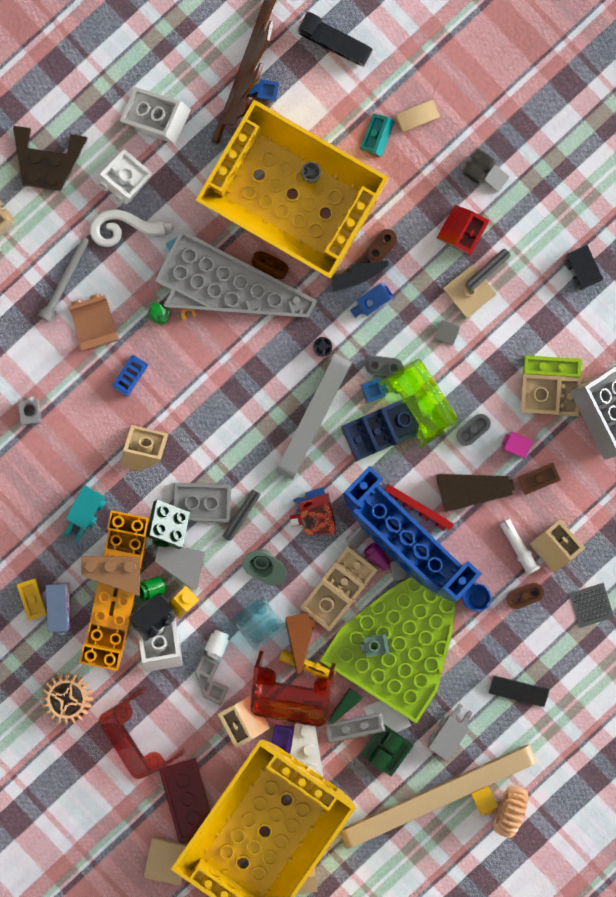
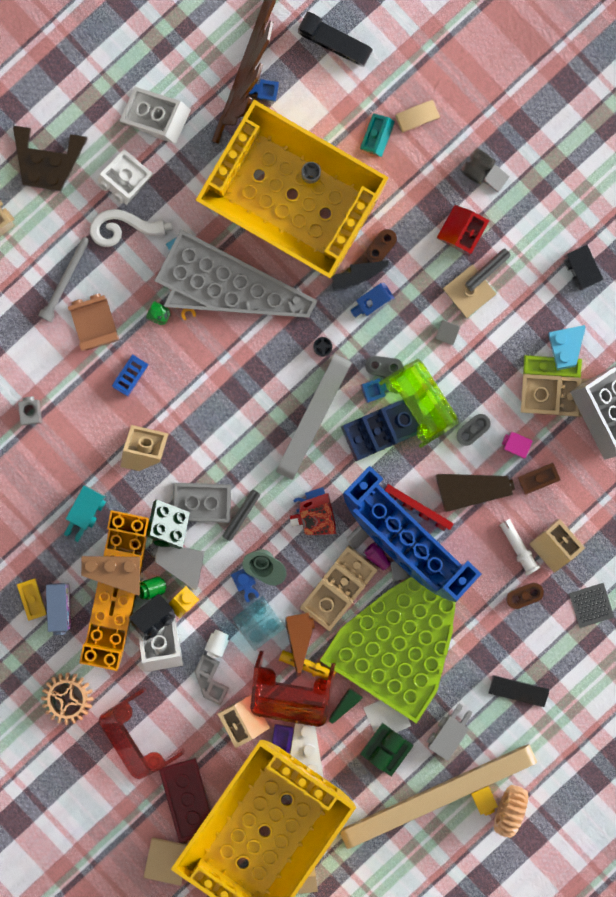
reddish brown plate [251,251,289,279] -> none
light grey tile [325,712,386,744] -> none
sand green brick [360,633,390,657] -> none
blue hair [462,583,492,612] -> none
none -> blue plate [231,569,259,602]
none -> medium azure wing [548,325,585,370]

